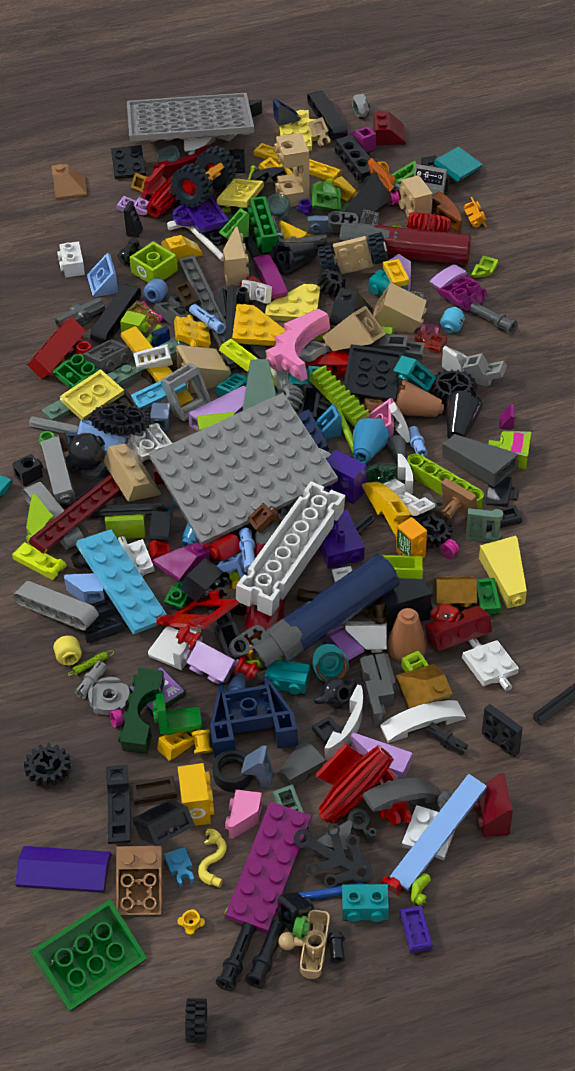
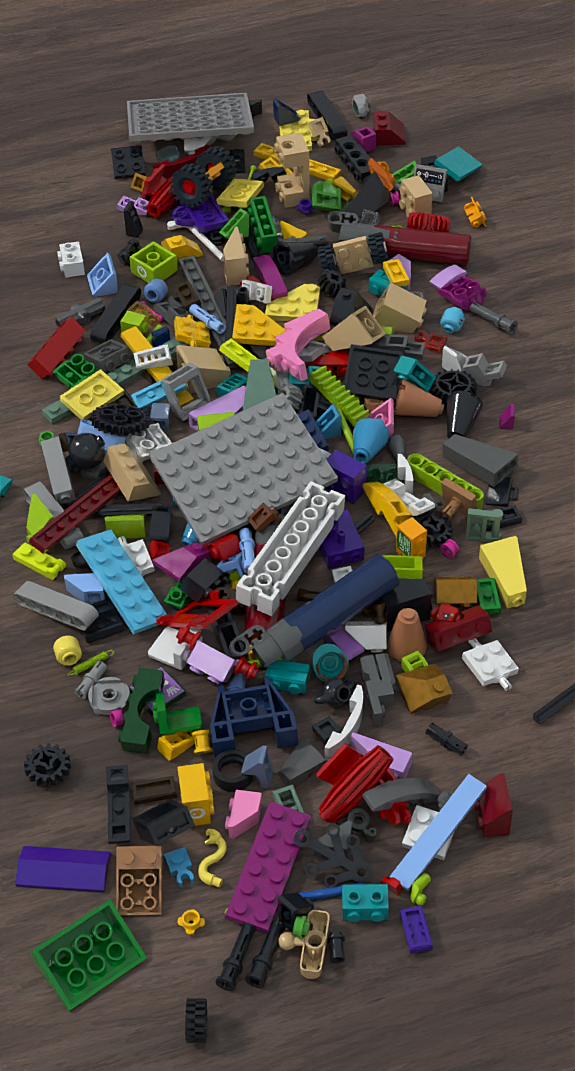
black brick [12,454,43,486] -> none
light grey axle [29,416,79,433] -> none
medium nougat slope [52,164,87,200] -> none
red plate [75,341,93,355] -> none
clear light blue hair [267,194,290,217] -> none
sand blue bracket [308,216,338,234] -> none
white slope [380,700,466,743] -> none
white slope [389,402,410,443] -> none
light blue pin [409,426,428,457] -> none
clear pink slope [421,321,441,339] -> none
dark orange slope [432,191,462,234] -> none
lime slope [471,256,499,278] -> none
black plate [482,704,523,757] -> none
lime torso [489,431,532,469] -> none

